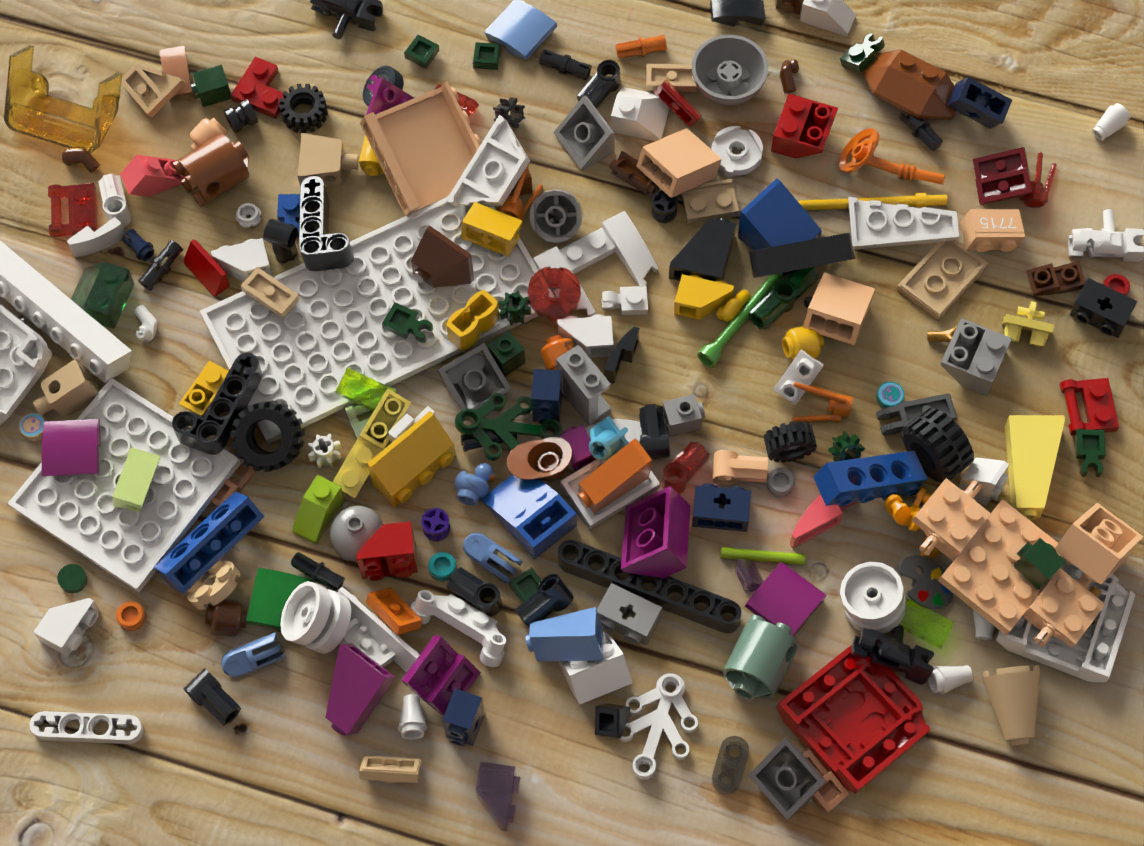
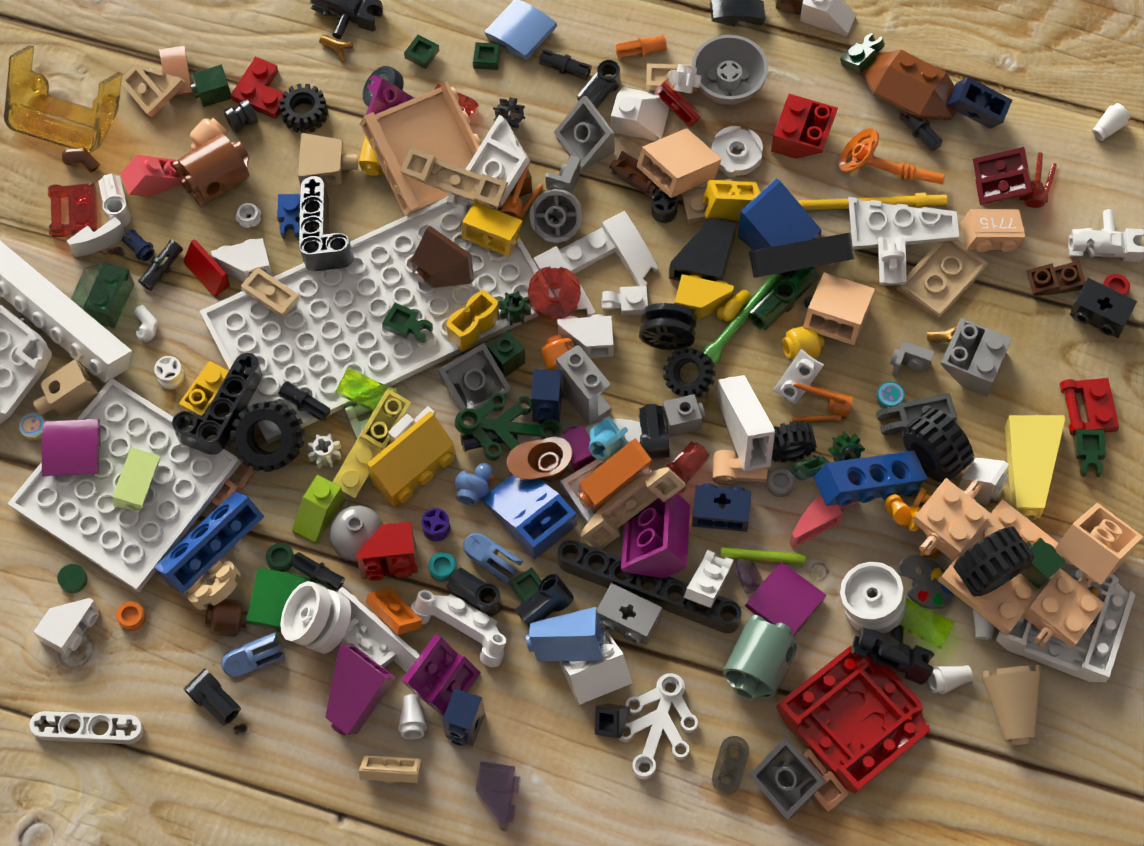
black piece [263,218,298,264] -> none
black slope [604,327,640,384] -> none
reddish brown arm [780,59,799,94] -> none
light yellow hips [1002,301,1054,348] -> none
none -> white wheel [154,356,185,389]
none -> dark green tile [266,543,294,572]
none -> black axle [278,381,331,421]
none -> pearl gold bar [319,34,353,63]
none -> tan slope [400,148,508,208]
none -> light grey bracket [545,155,581,194]
none -> tan slope [581,467,686,550]
none -> black wheel [639,303,697,350]
none -> black tyre [663,348,716,397]
none -> white gear [669,64,702,93]
none -> white plate [684,550,734,608]
none -> yellow hinge [702,180,760,221]
none -> white slope [716,375,775,472]
none -> clear green slope [789,455,829,481]
none -> white hips [878,237,907,286]
none -> light grey bracket [890,341,934,376]
none -> black tyre [953,526,1035,597]

